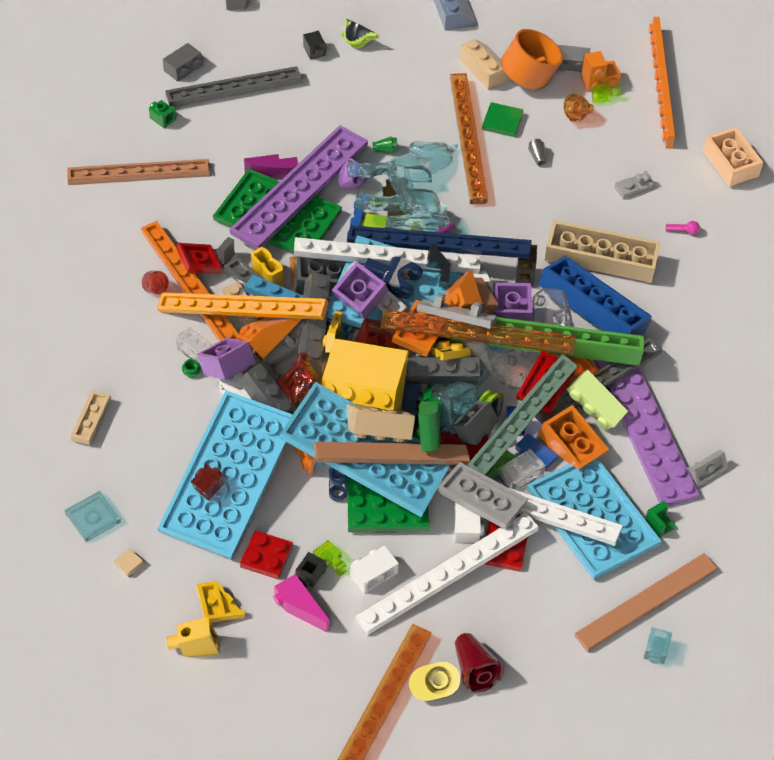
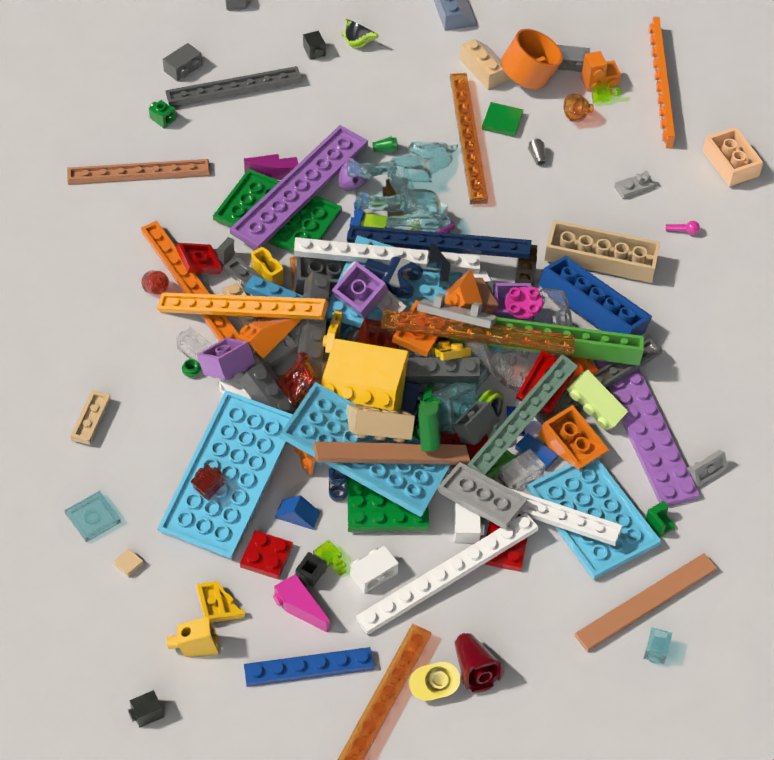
none -> pearl dark grey brick [128,690,164,728]
none -> blue plate [244,647,374,687]
none -> blue slope [275,495,320,530]
none -> dark pink dish [505,287,543,319]

